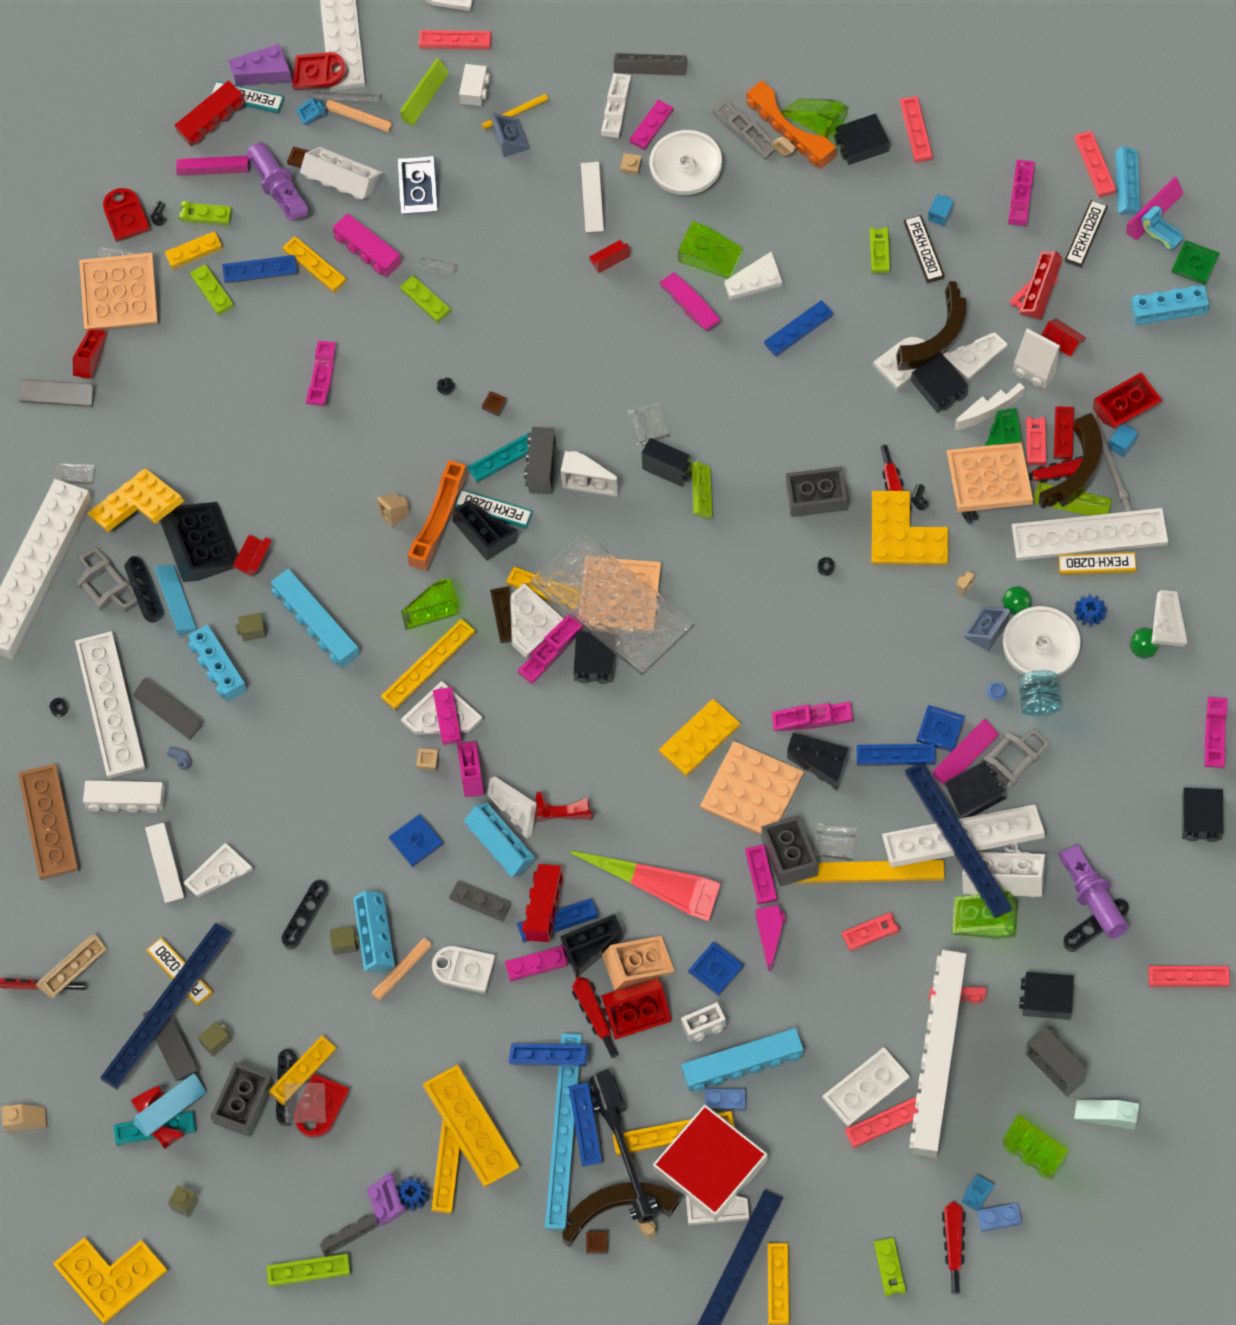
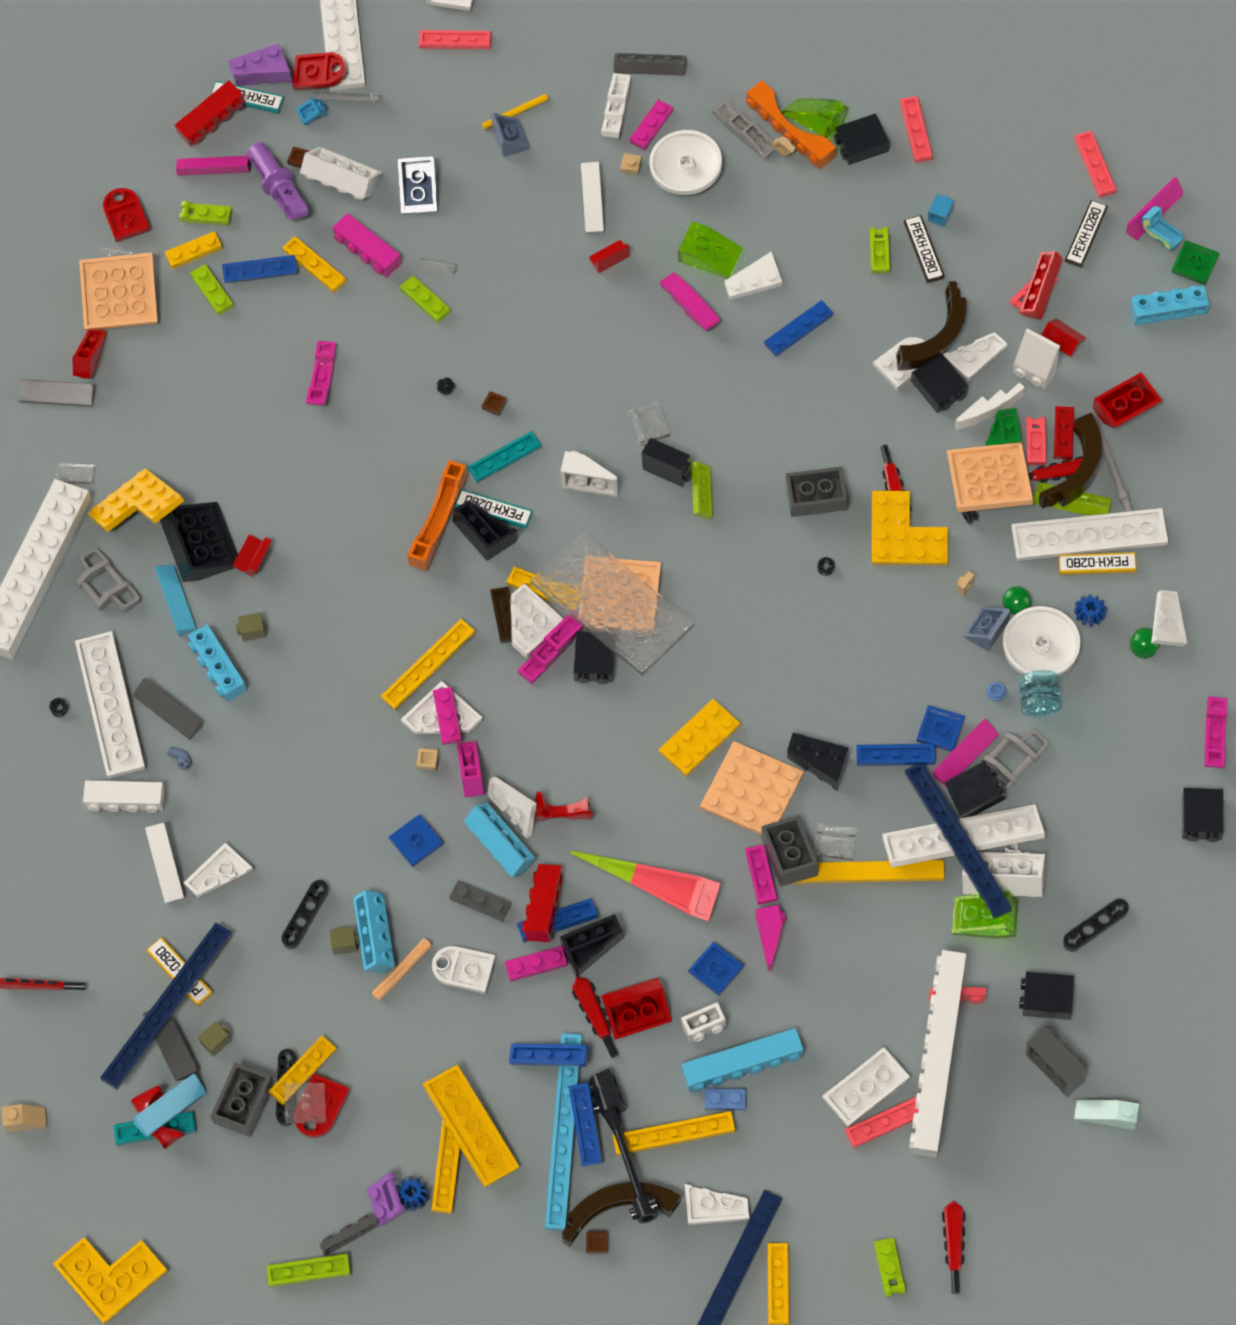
medium nougat plate [18,763,79,880] -> none
tan slope [36,934,107,998] -> none
black beam [124,556,162,623] -> none
black arm [149,201,165,226] -> none
olive brick [168,1185,198,1217] -> none
medium azure brick [270,569,360,668] -> none
light nougat axle [326,99,392,132] -> none
tan slope [377,493,409,527] -> none
lime slope [400,58,449,126] -> none
clear neon green slope [401,578,460,630] -> none
white brick [459,64,490,106] -> none
dark grey brick [524,427,557,494] -> none
light nougat slope [602,935,675,990] -> none
tan plate [636,1220,656,1241] -> none
red tile [653,1104,768,1222] -> none
dark pink slope [771,701,854,731] -> none
coral plate [842,913,900,952] -> none
black arm [911,484,929,510] -> none
dark azure bracket [962,1174,995,1211] -> none
medium blue plate [977,1203,1022,1232] -> none
clear neon green slope [1002,1114,1069,1180] -> none
dark pink slope [1008,160,1035,226] -> none
medium lavender piece [1059,845,1128,939] -> none
dark azure brick [1109,424,1138,458] -> none
medium azure slope [1115,146,1141,215] -> none
coral tile [1148,966,1230,987] -> none

